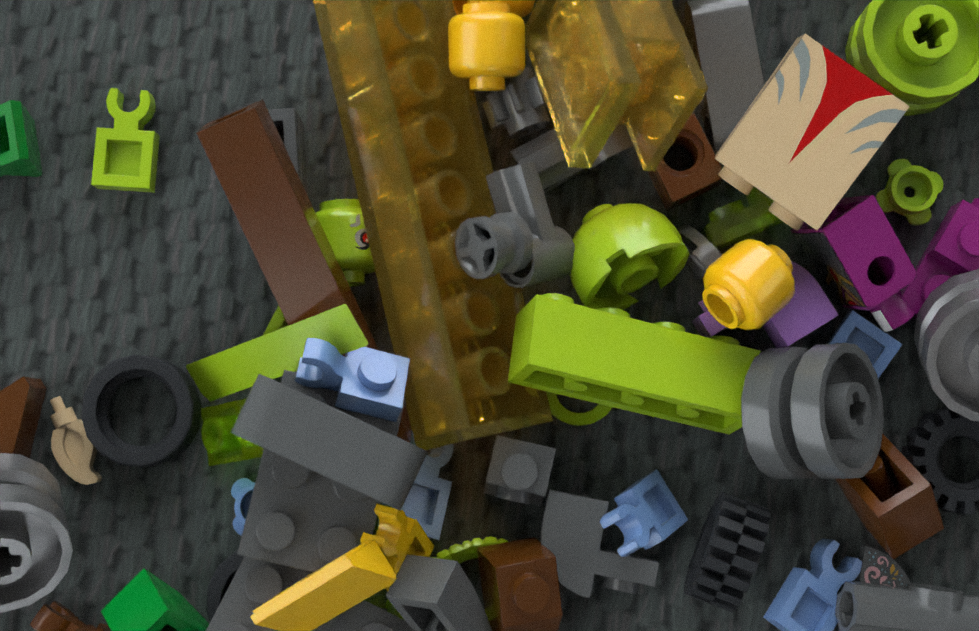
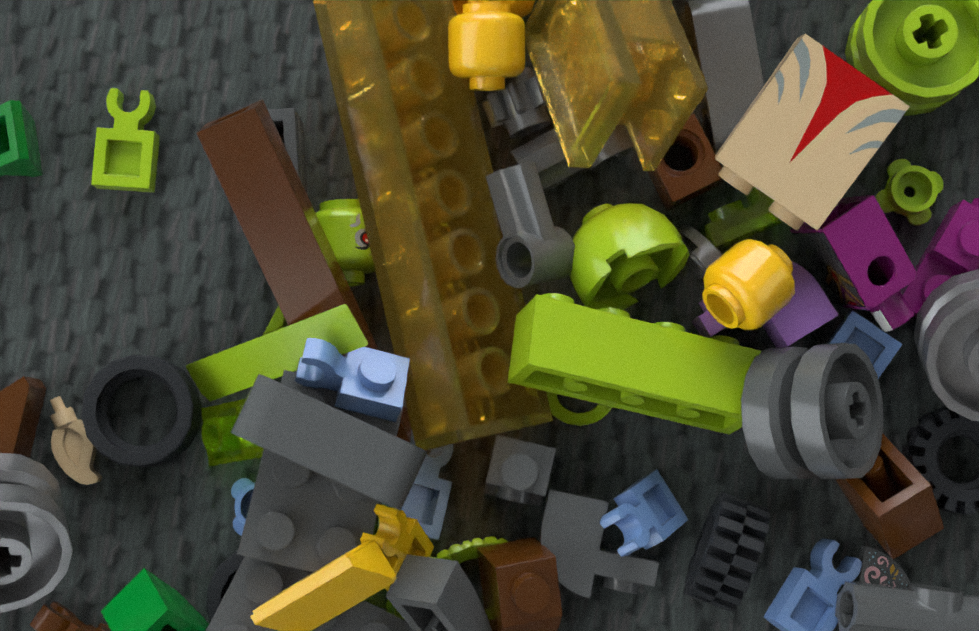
dark grey wheel [455,212,533,279] -> none

